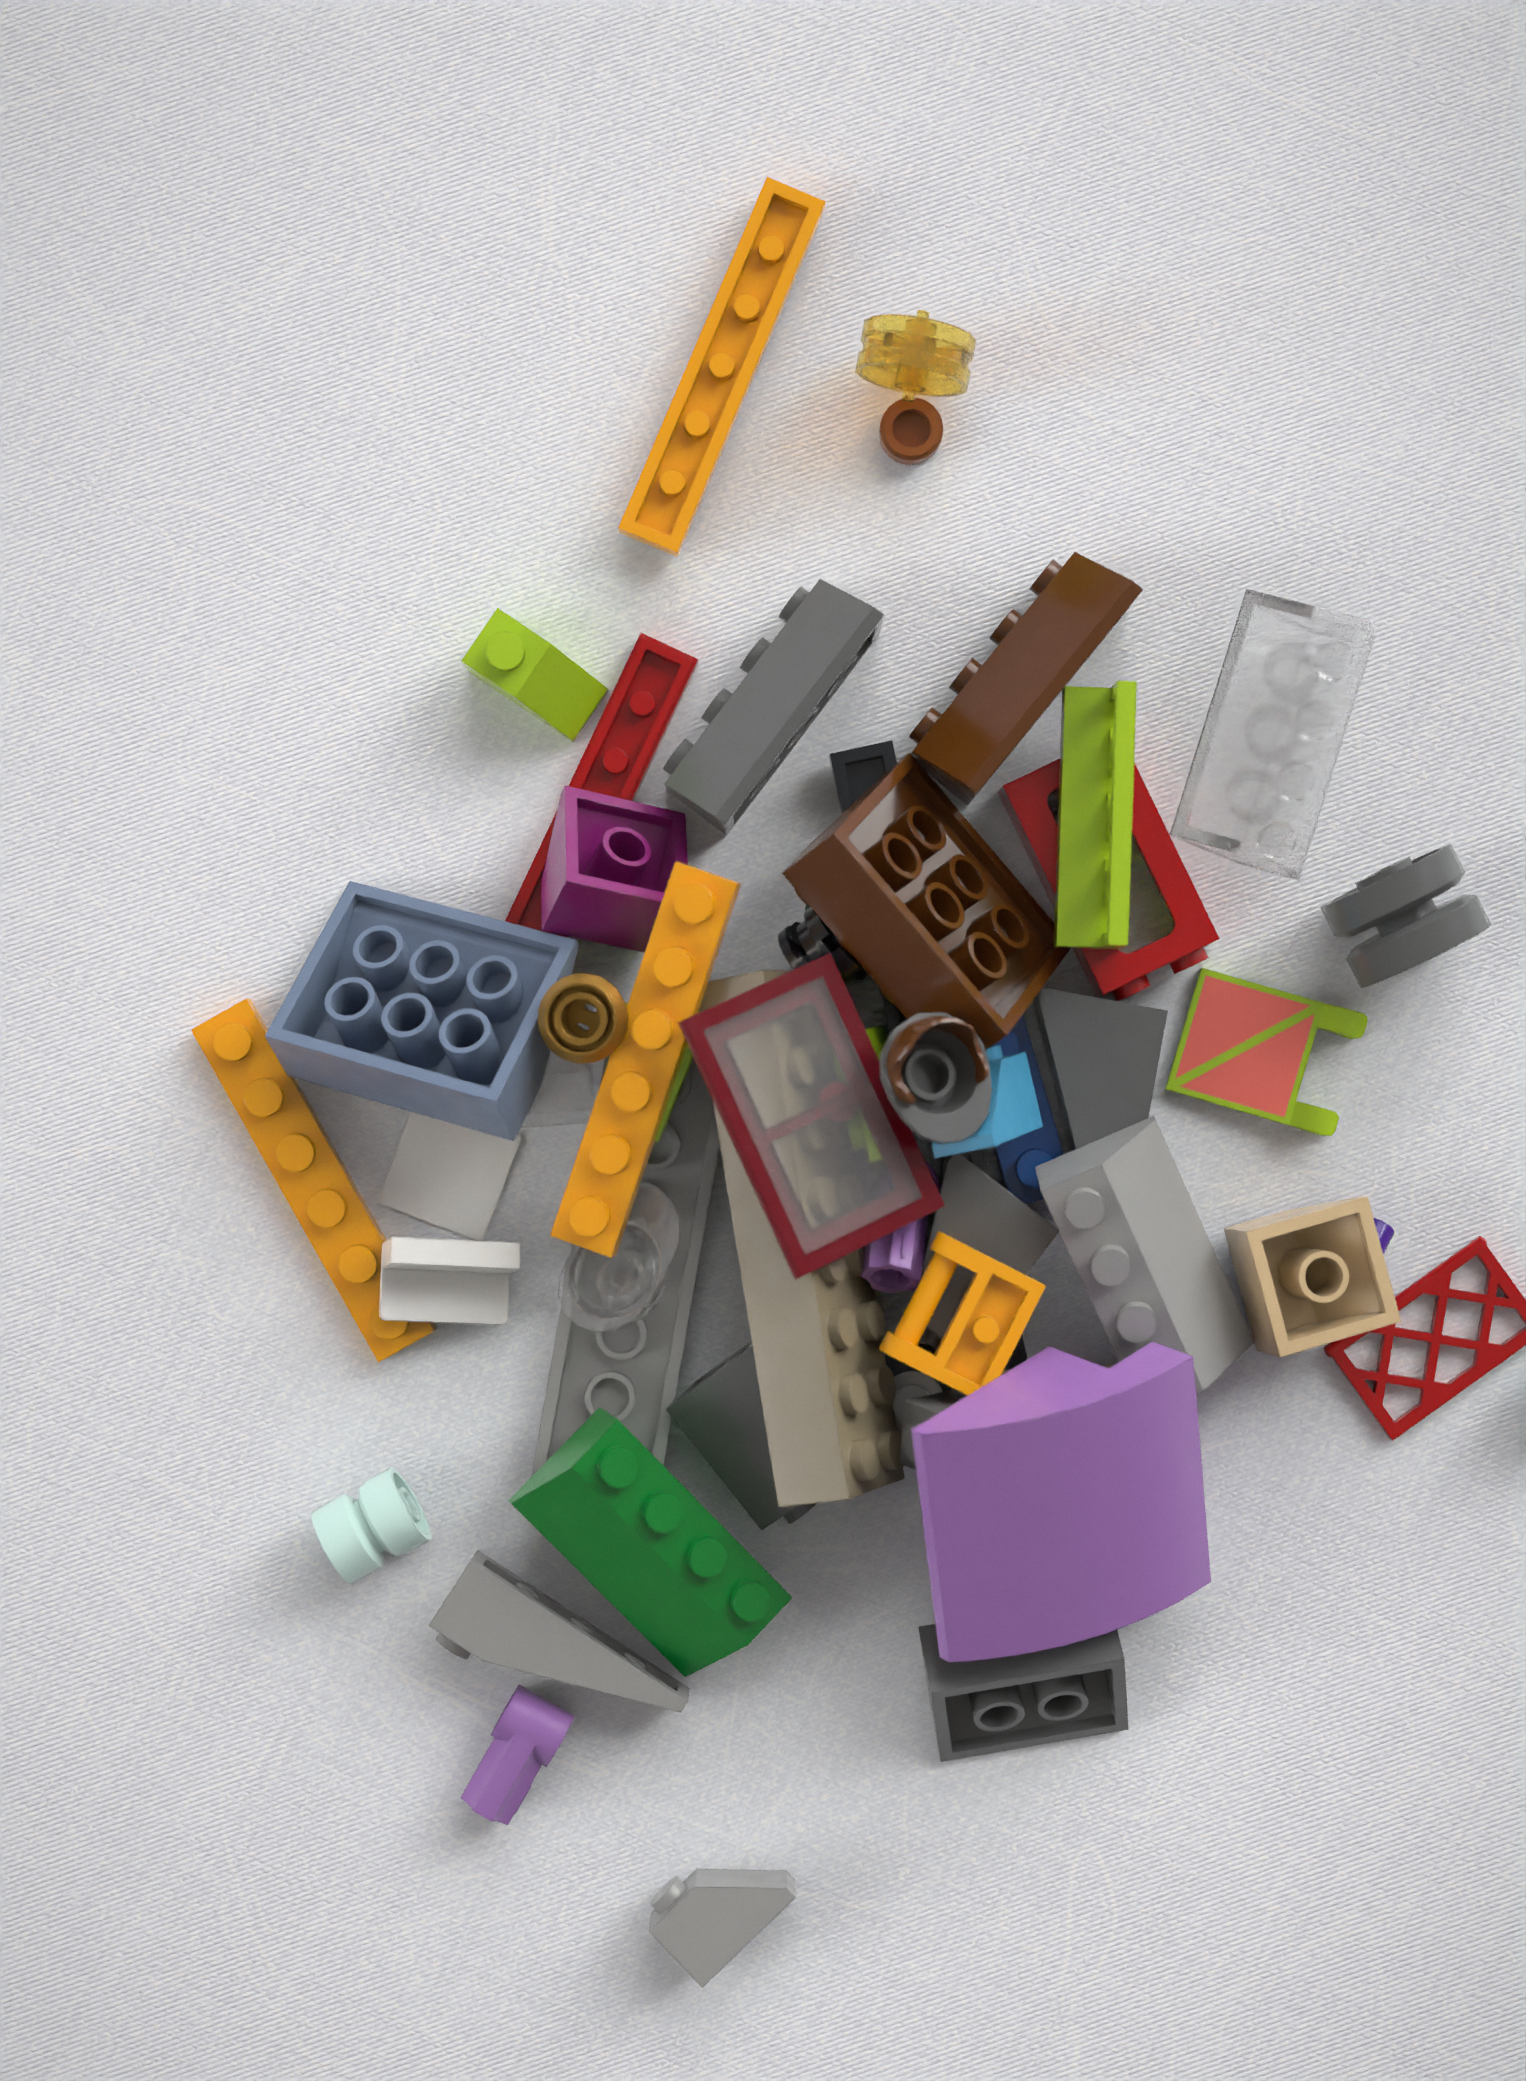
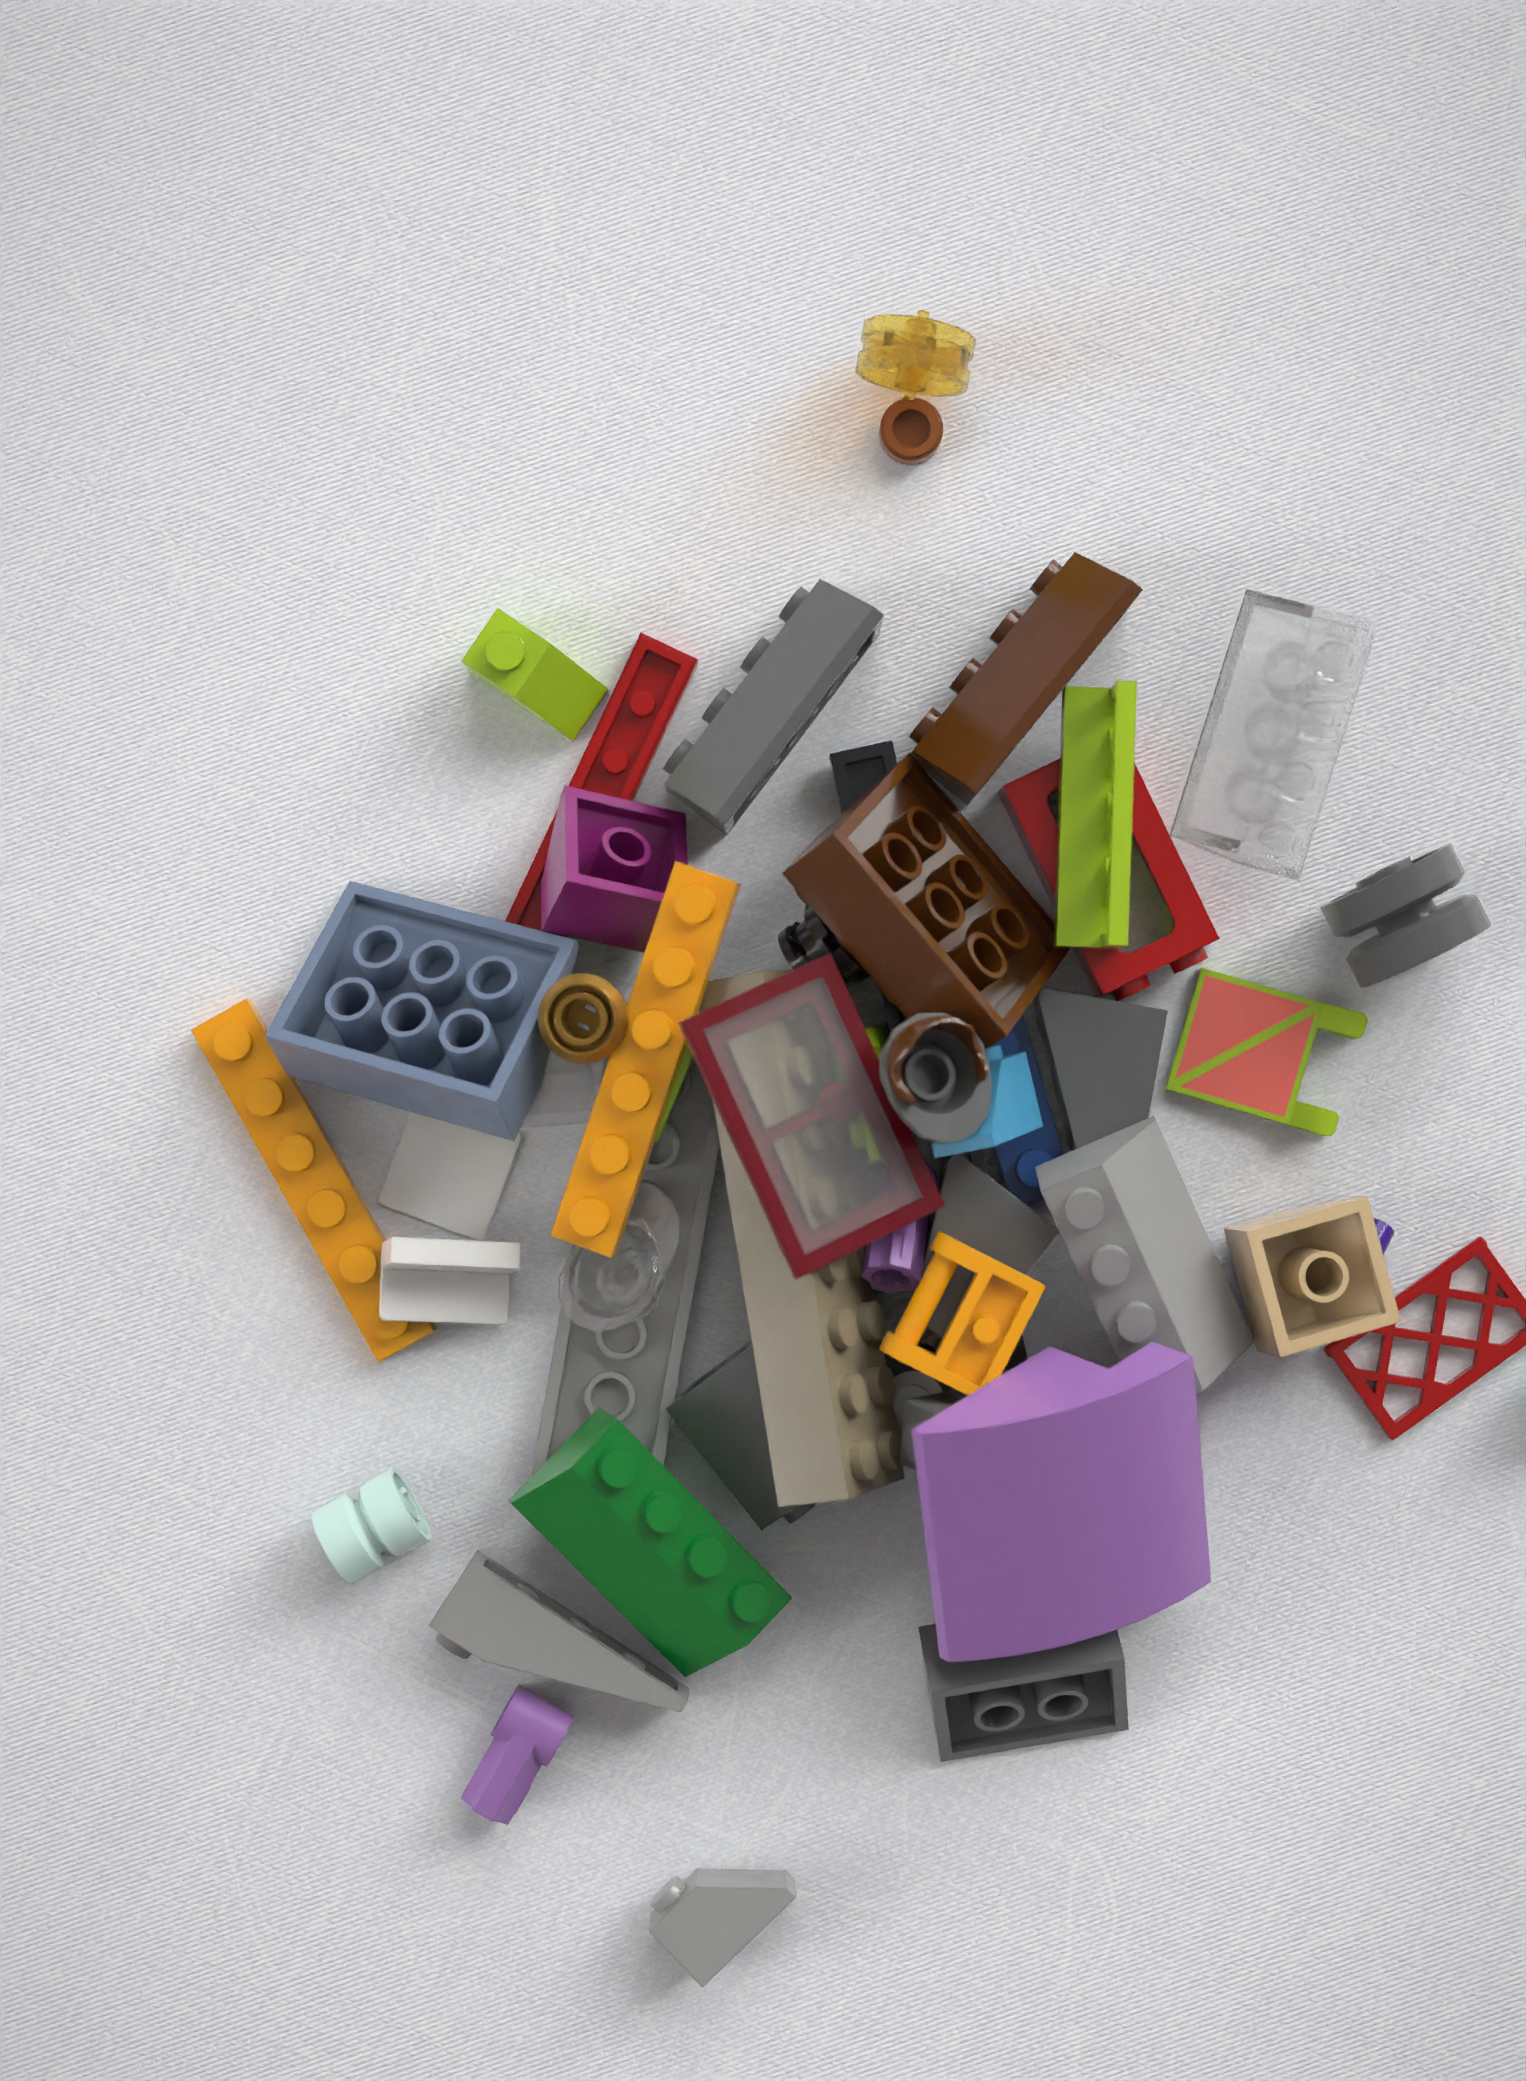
light orange plate [618,177,826,557] -> none

